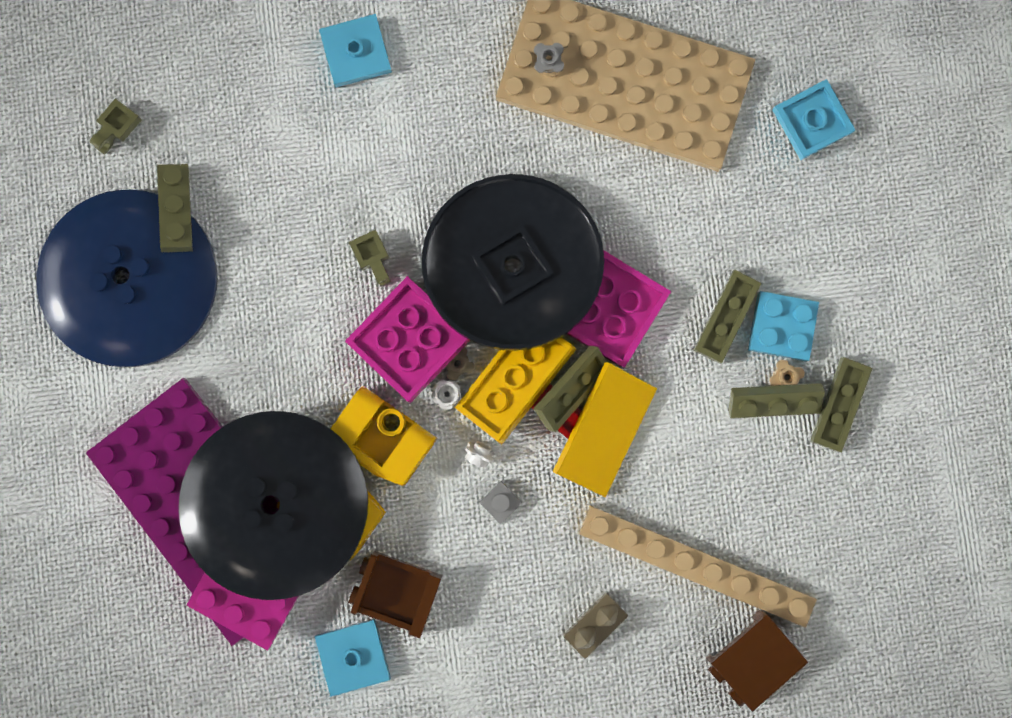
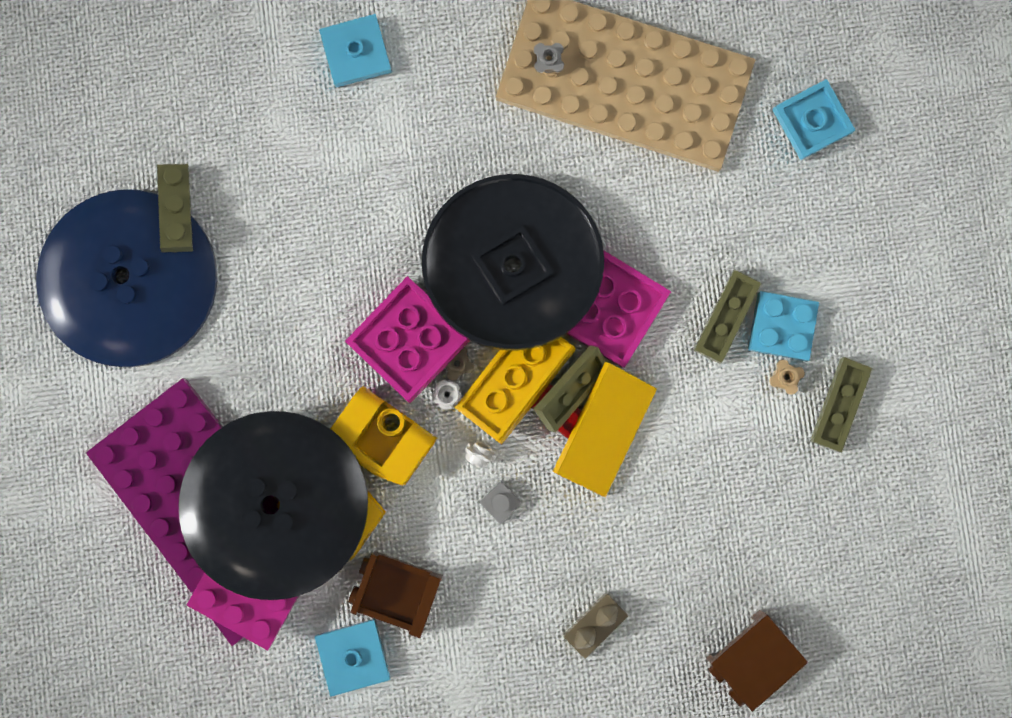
olive plate [89,98,142,155] -> none
olive plate [349,229,391,287] -> none
tan plate [578,506,817,628] -> none
olive plate [728,383,825,418] -> none

